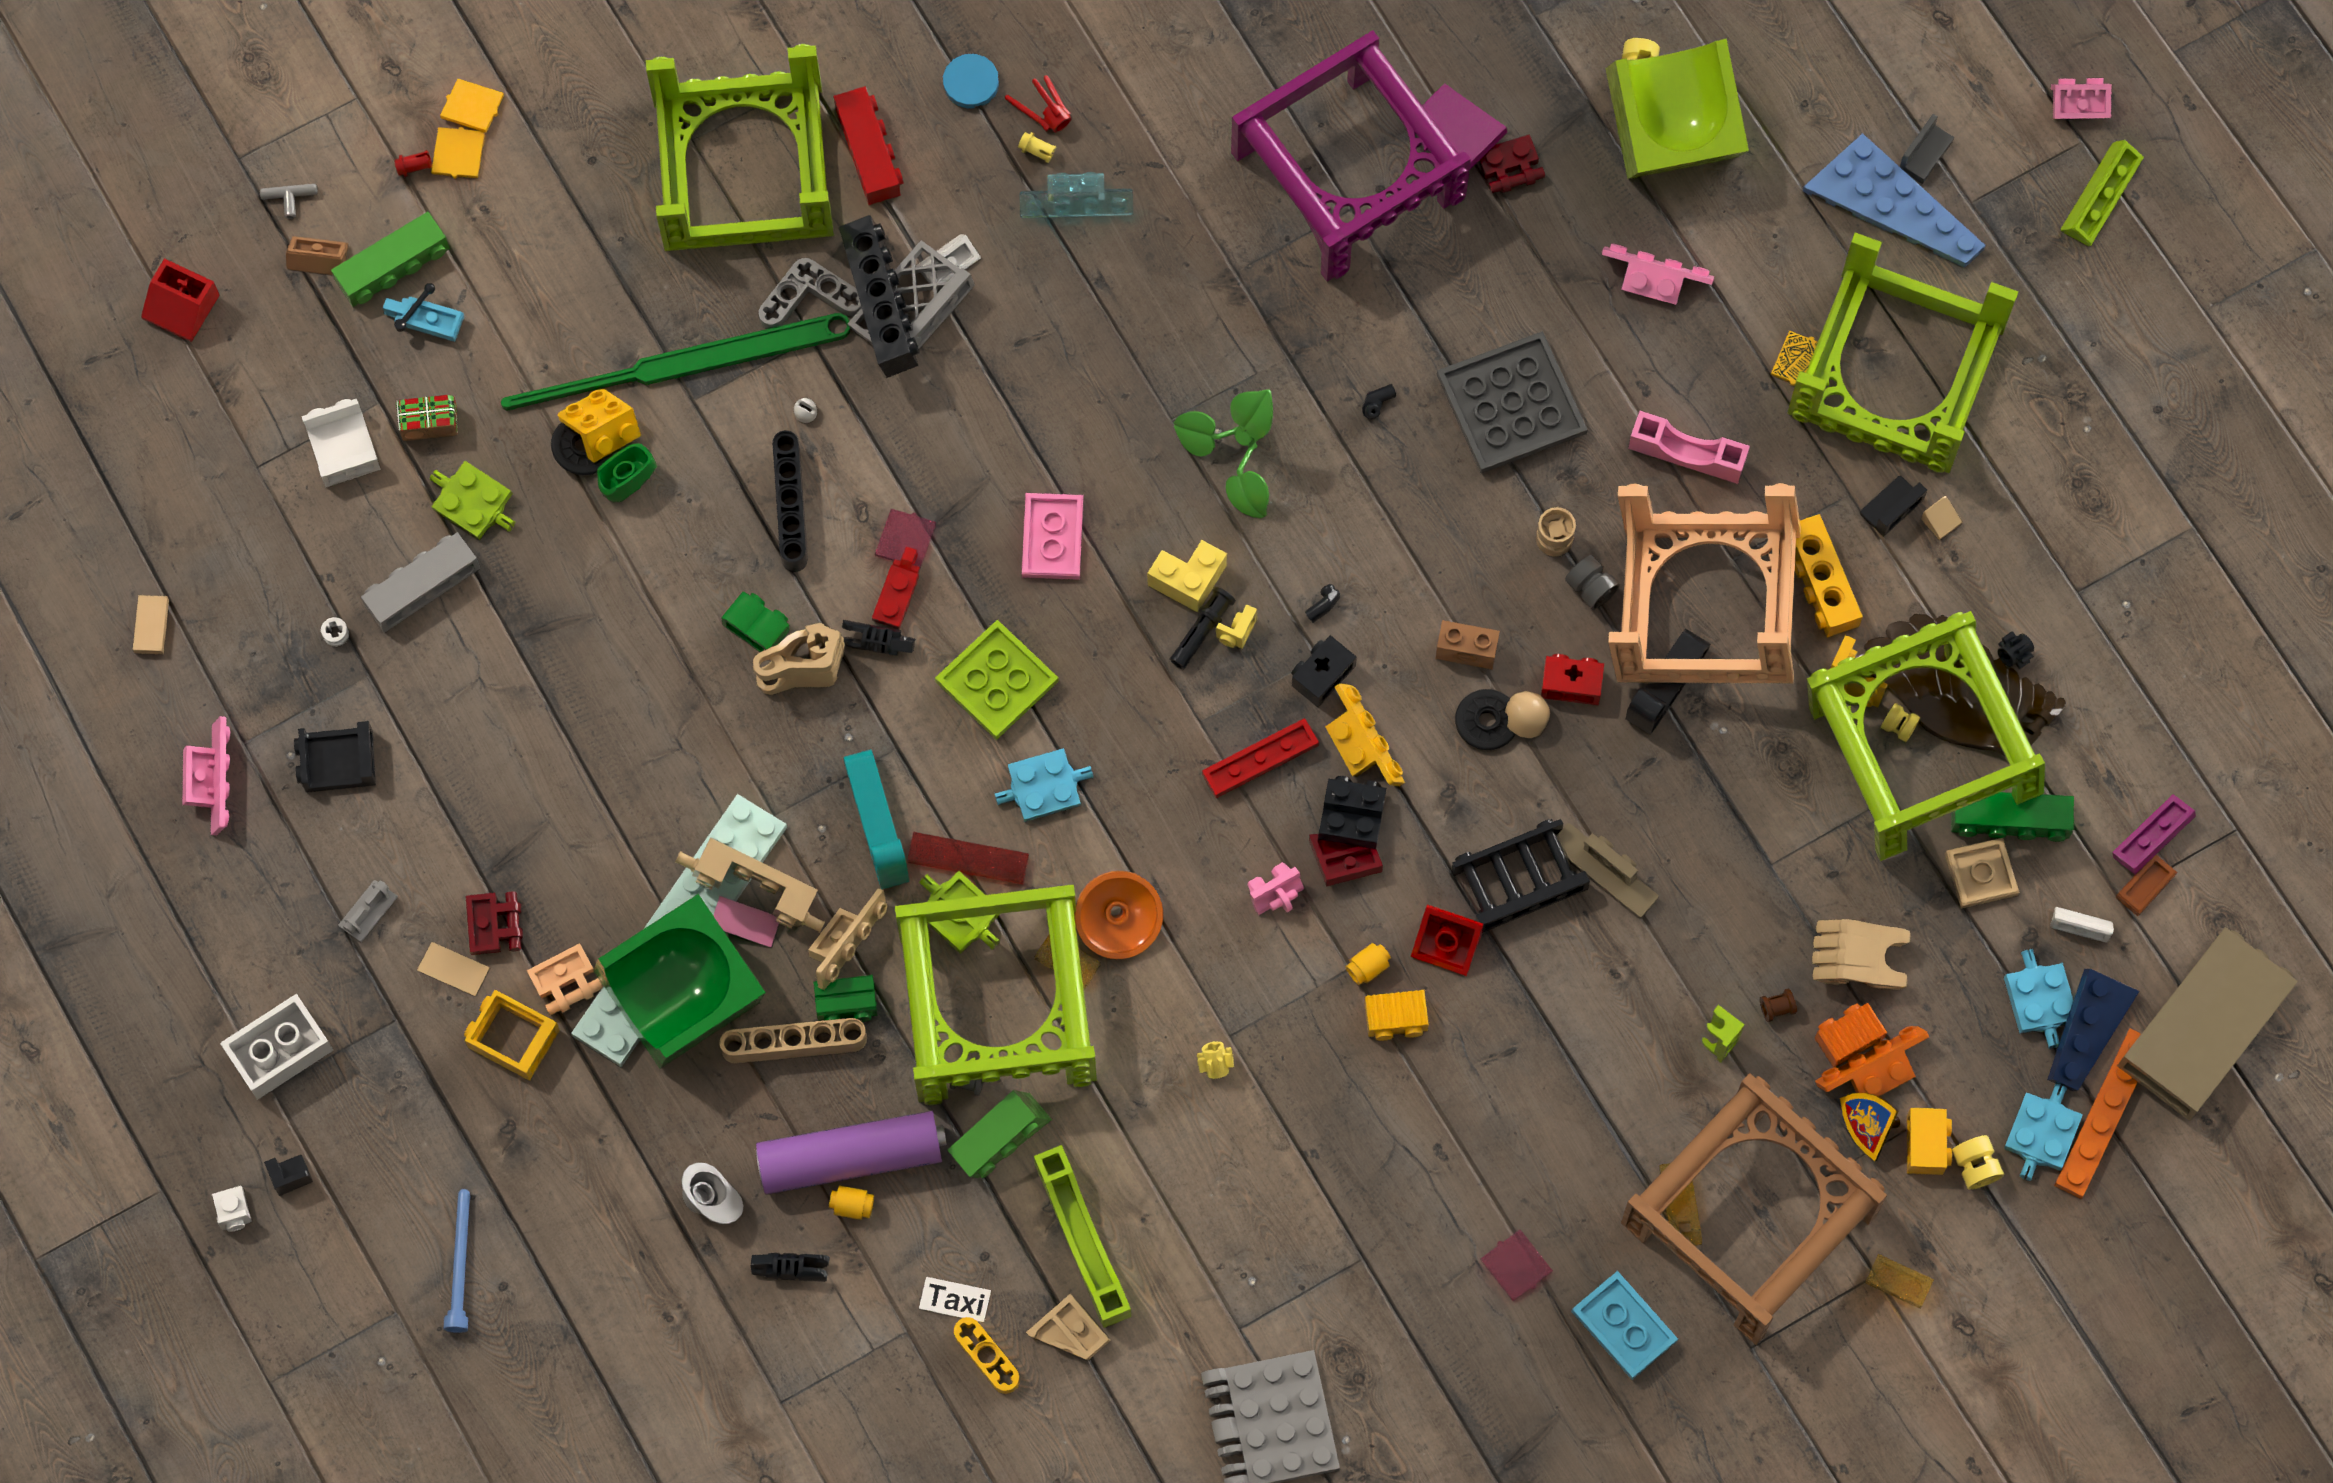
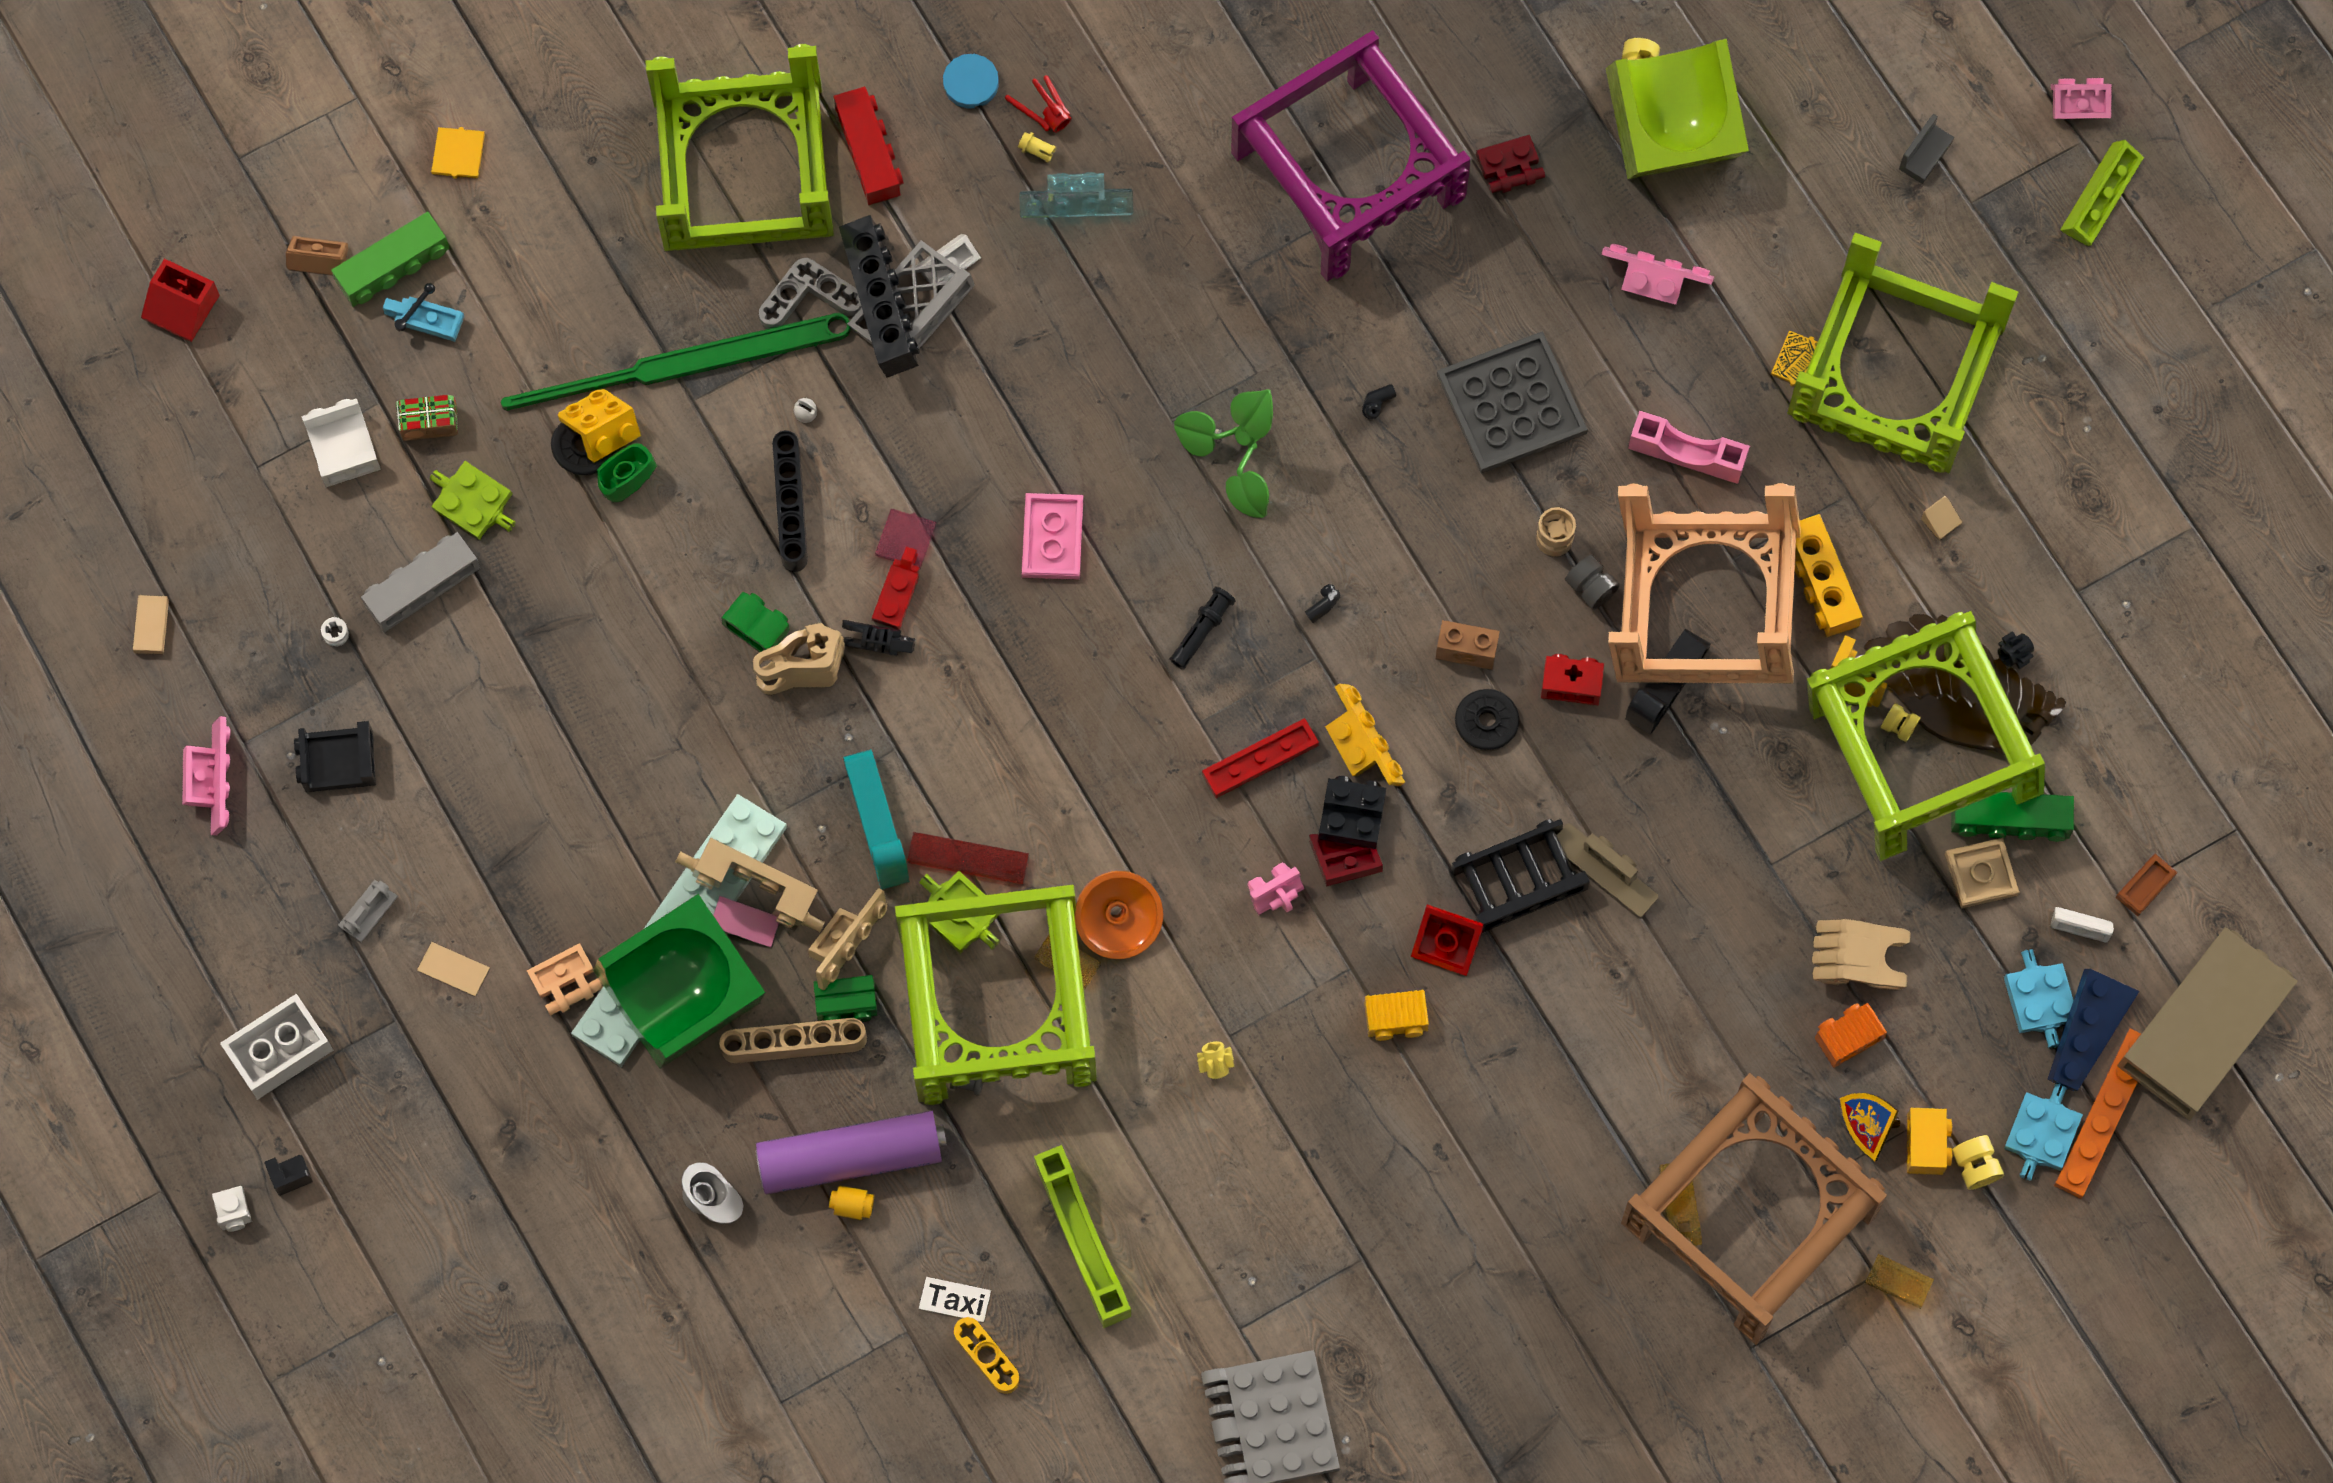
light grey piece [260,184,318,219] -> none
red pin [394,150,432,177] -> none
yellow piece [440,79,504,133] -> none
medium blue piece [443,1189,470,1333] -> none
yellow window [464,990,560,1081] -> none
dark red plate [466,892,523,955] -> none
black hinge [750,1252,830,1282] -> none
lime plate [935,620,1059,740] -> none
bright green wedge [948,1090,1052,1178] -> none
medium azure plate [994,748,1094,822] -> none
tan wing [1026,1294,1111,1360] -> none
light yellow brick [1147,540,1227,612] -> none
light yellow bracket [1216,605,1257,649] -> none
black brick [1291,635,1357,707] -> none
yellow brick [1345,943,1391,985] -> none
magenta tile [1422,83,1508,169] -> none
clear pink piece [1480,1230,1553,1301] -> none
tan hair [1505,691,1550,738] -> none
medium azure plate [1571,1271,1678,1380] -> none
lime hinge [1701,1005,1745,1063] -> none
reddish brown bush [1760,988,1797,1022] -> none
medium blue wing [1803,133,1985,268] -> none
orange bracket [1815,1026,1929,1096] -> none
black panel [1860,476,1927,537] -> none
magenta plate [2112,794,2196,874] -> none

